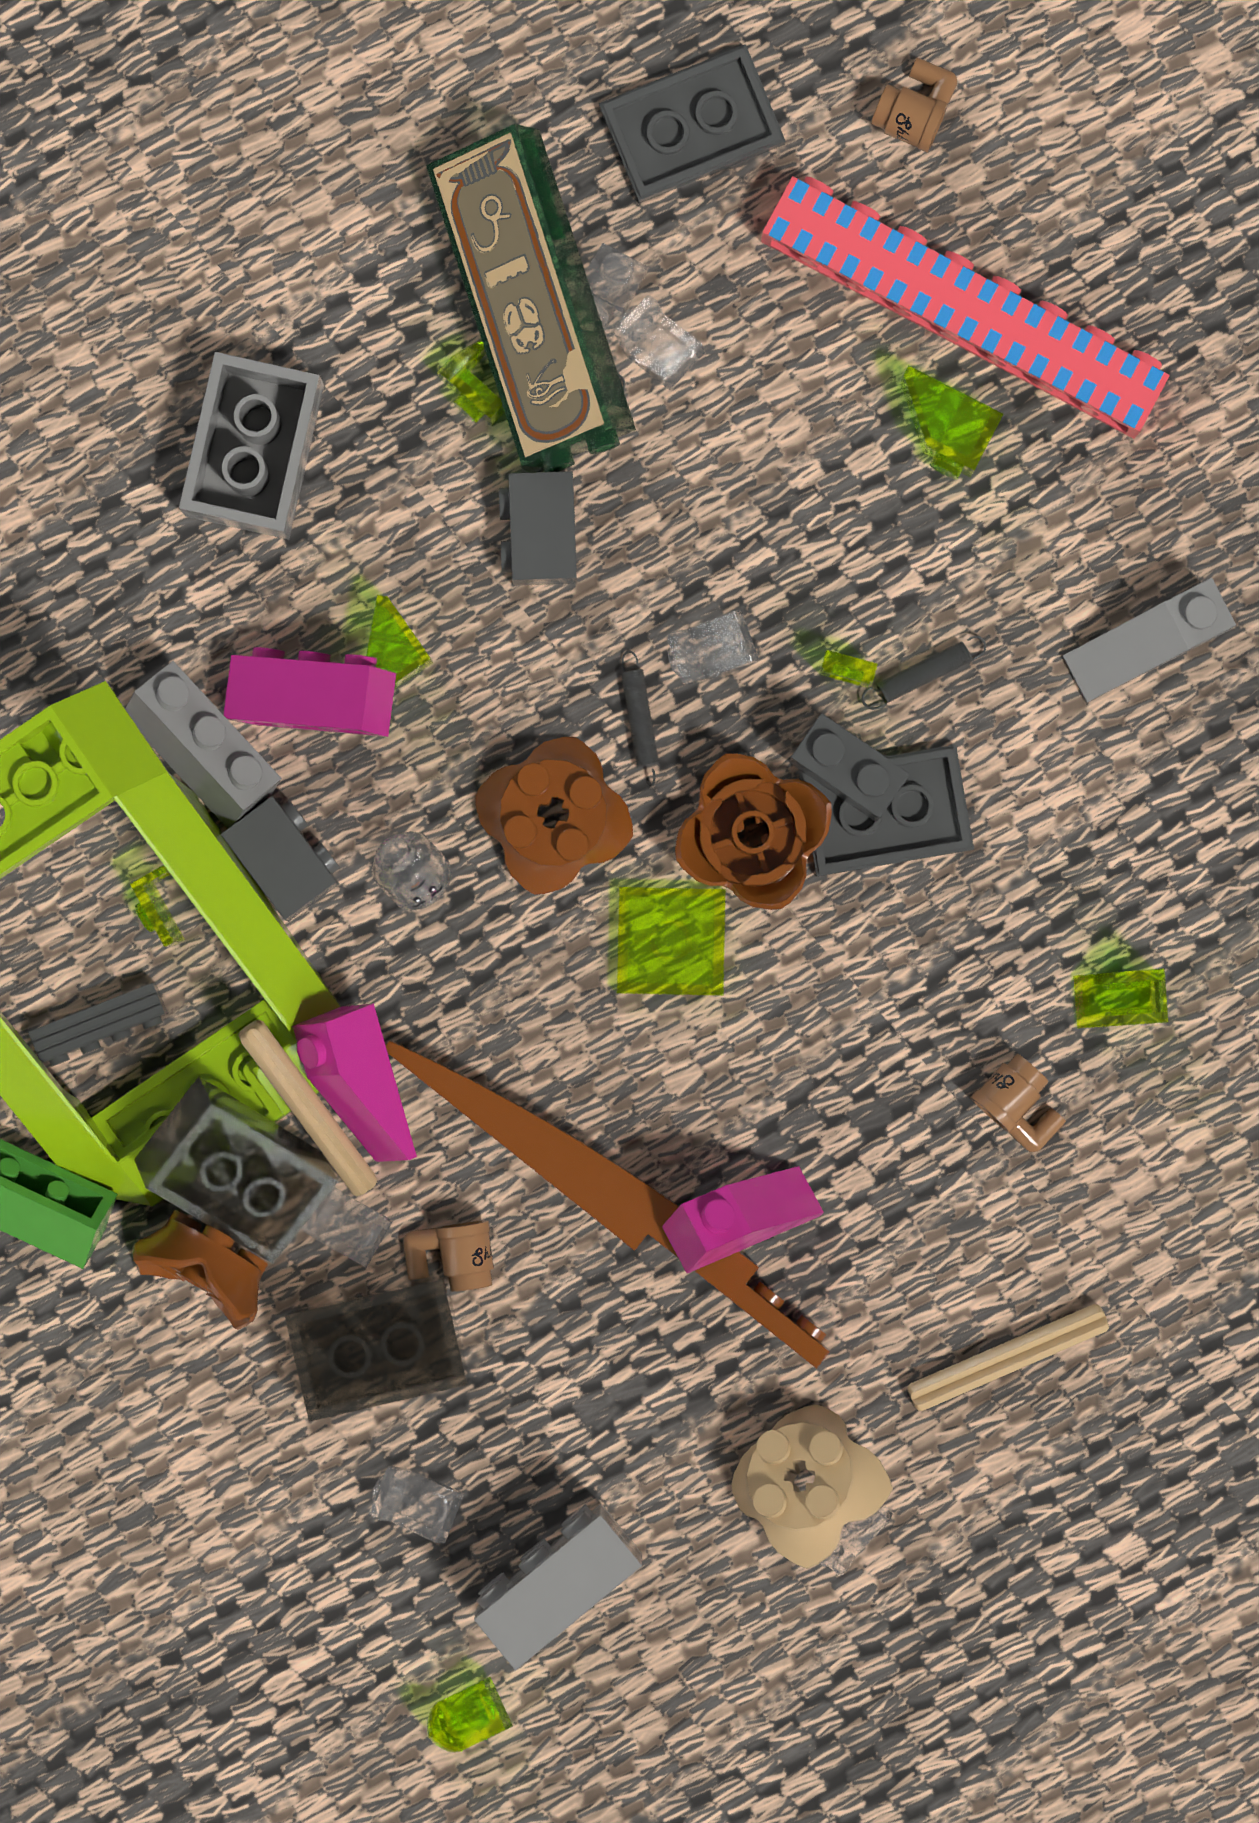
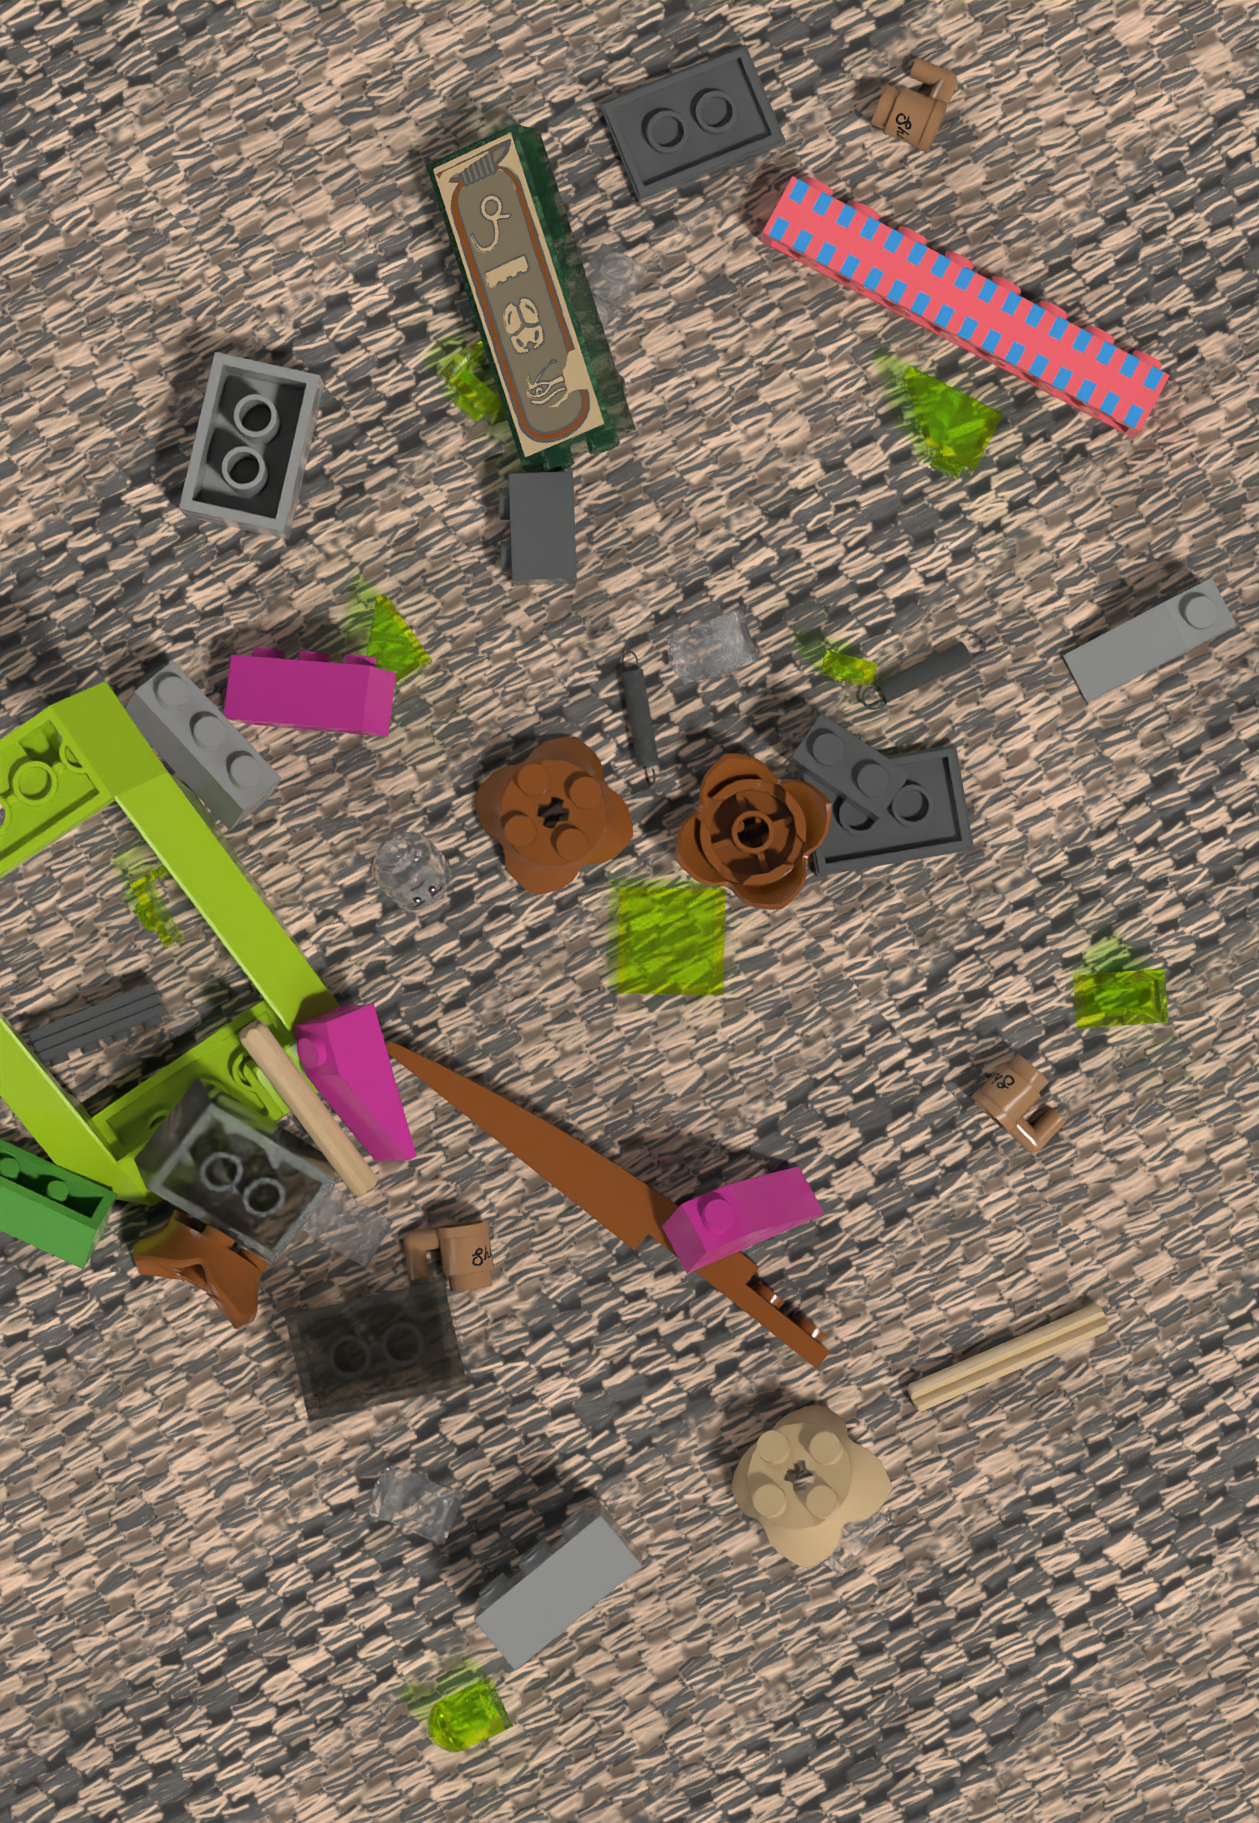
dark grey brick [221,796,340,922] -> none
clear bracket [614,295,706,390] -> none

